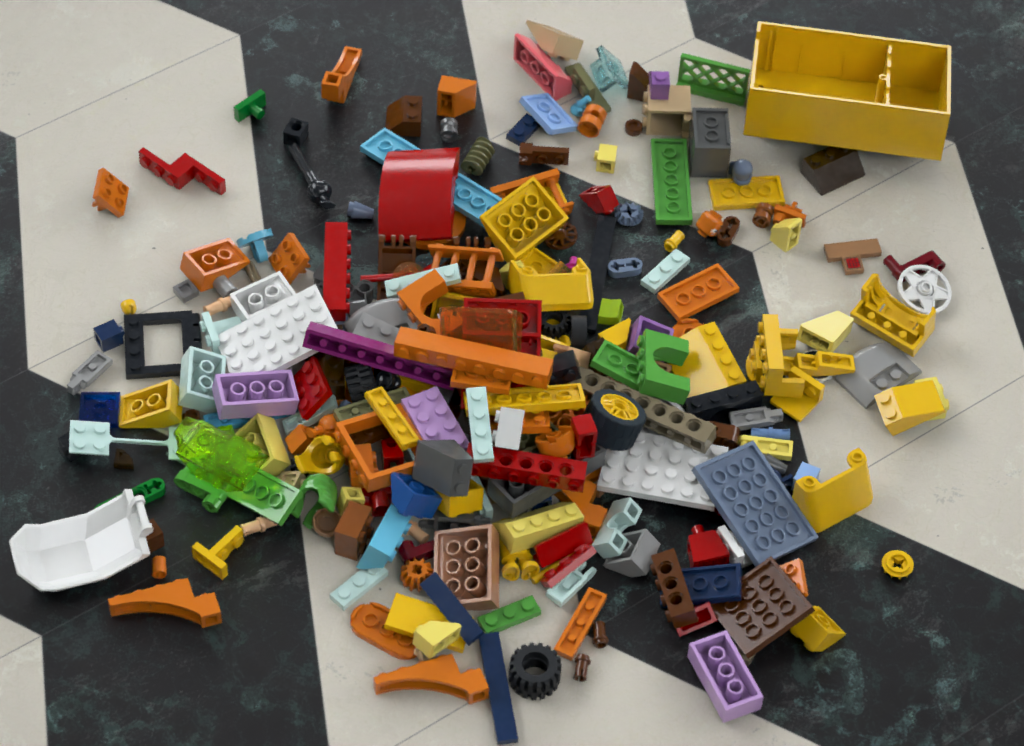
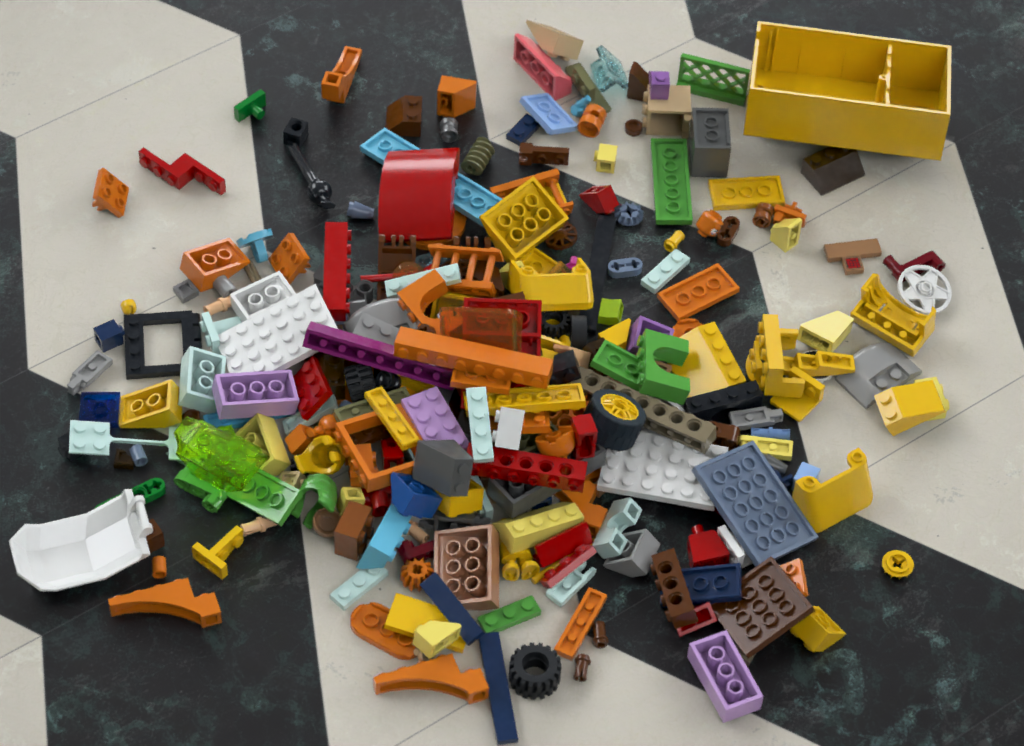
sand blue piece [728,159,753,186] -> none
none -> sand blue hinge [129,444,148,467]

